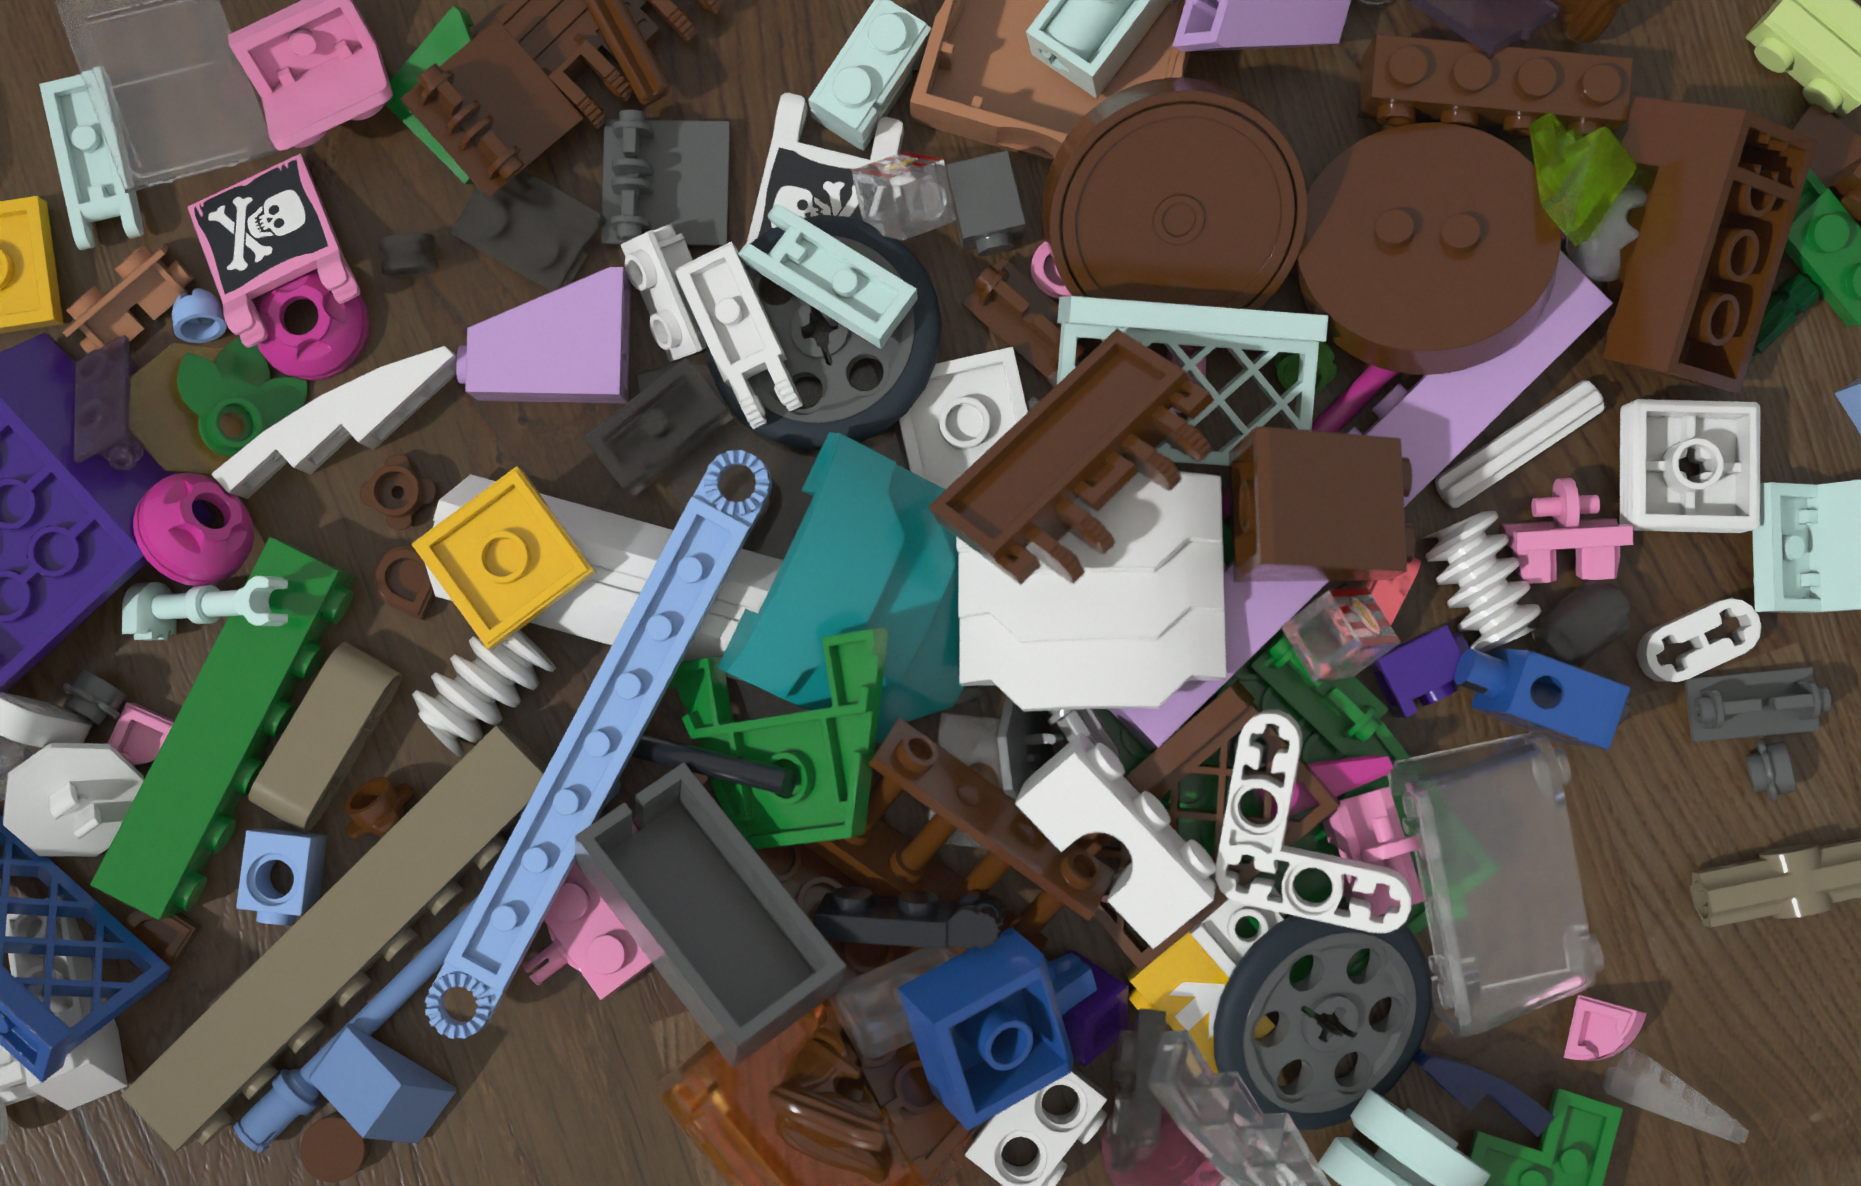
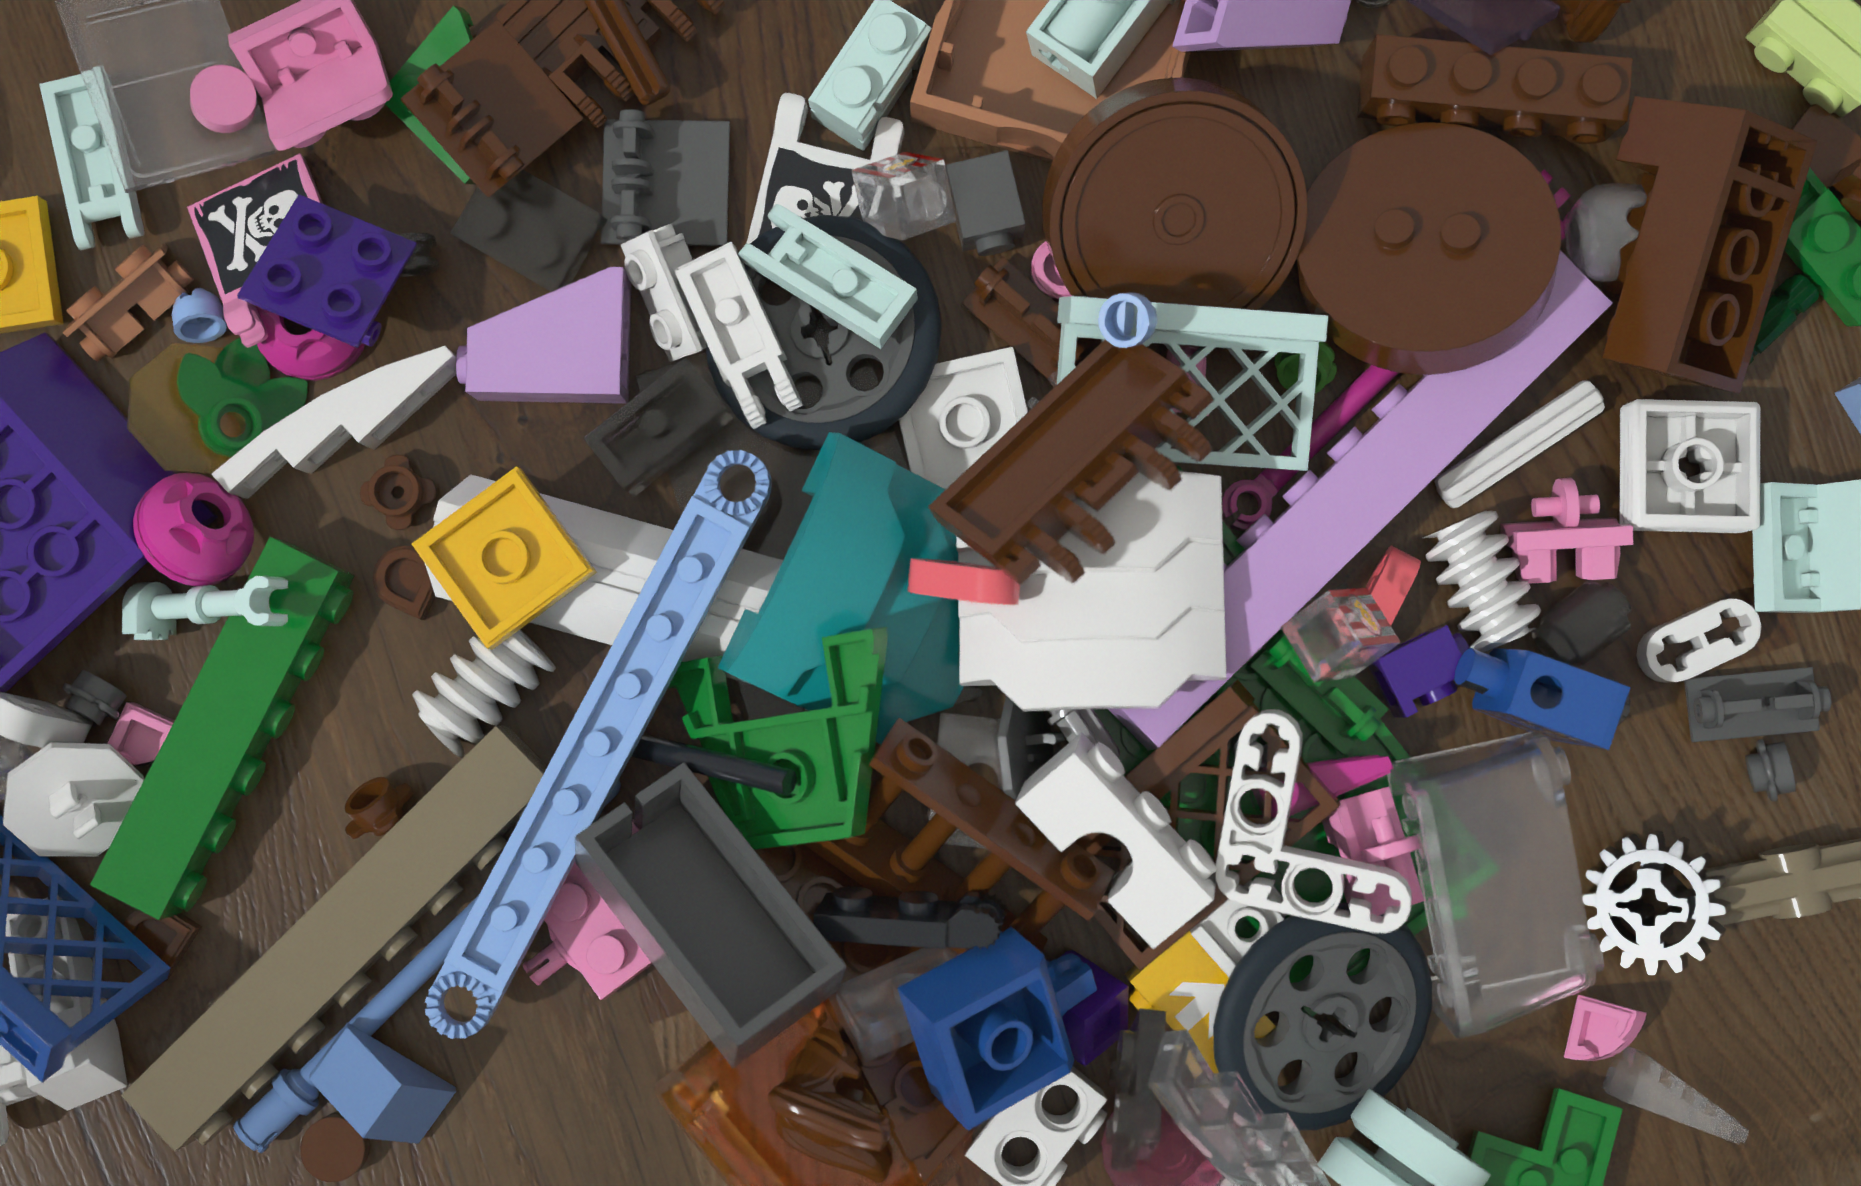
clear purple hinge [74,335,143,470] -> none
light blue brick [236,828,328,925] -> none
dark tan beam [248,641,402,834] -> none
reddish brown slope [1229,427,1415,582] -> none
clear blue slope [1412,1048,1555,1137] -> none
clear neon green slope [1529,111,1636,247] -> none
none -> bright pink tile [190,65,256,133]
none -> dark purple hinge [237,194,417,348]
none -> coral beam [908,558,1020,605]
none -> light blue hinge [1098,292,1158,348]
none -> gear [1581,831,1731,975]

